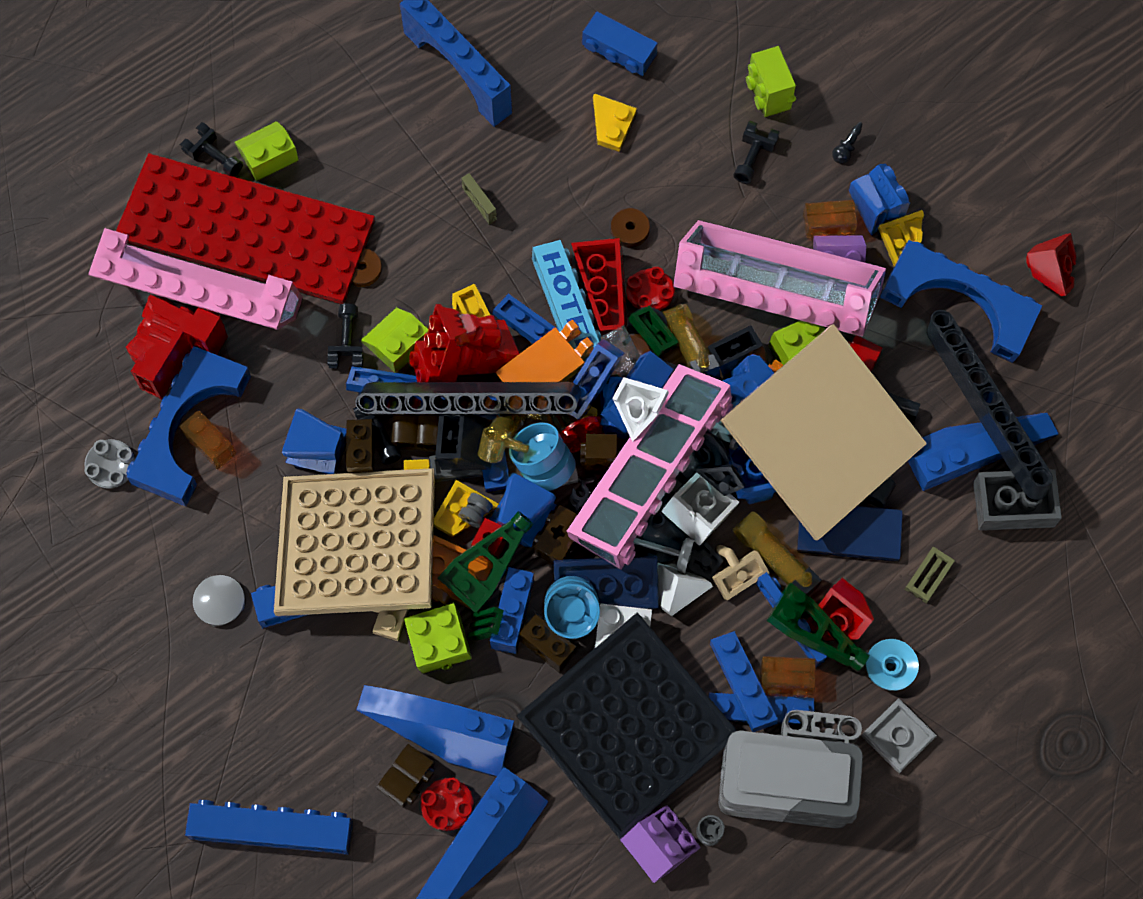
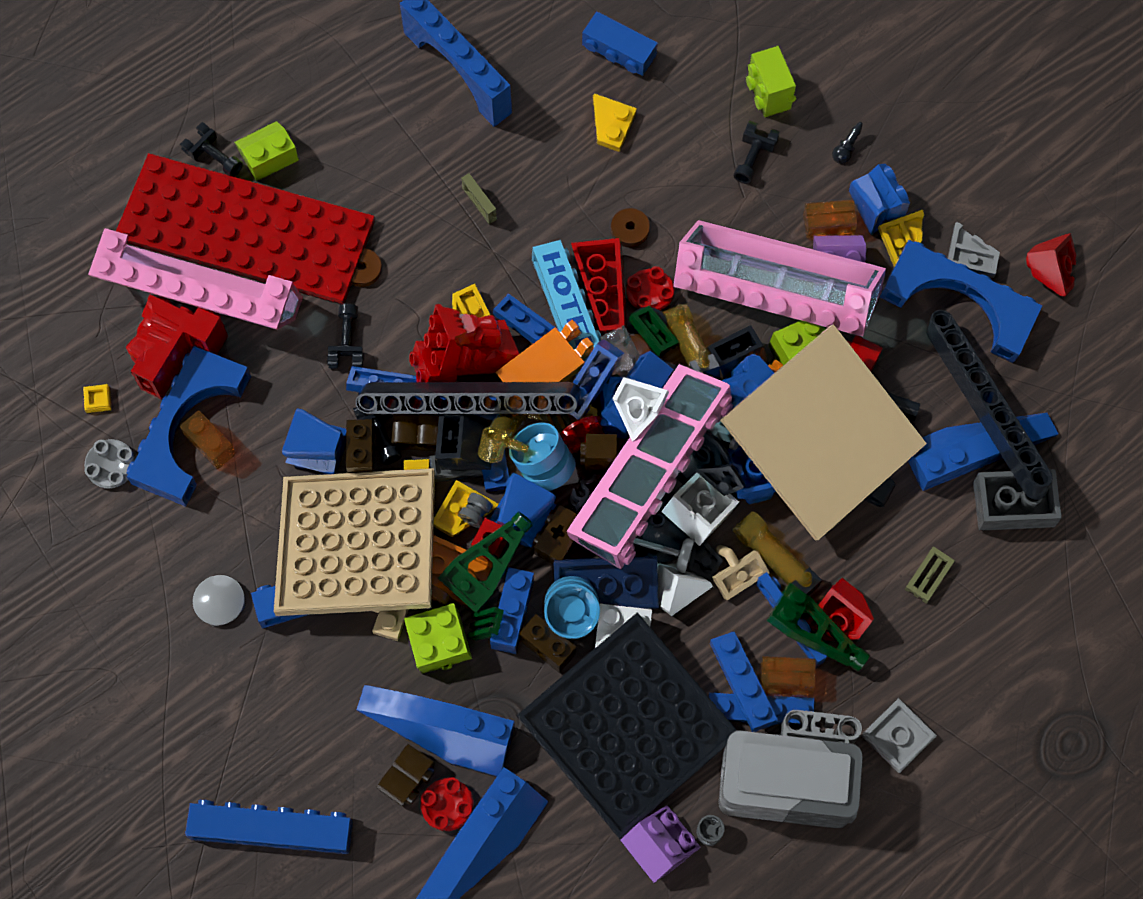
lime slope [361,308,428,373] -> none
dark blue tile [797,506,902,562] -> none
medium azure dish [866,639,919,691] -> none
none -> yellow tile [83,384,111,413]
none -> light grey wing [948,222,1000,278]

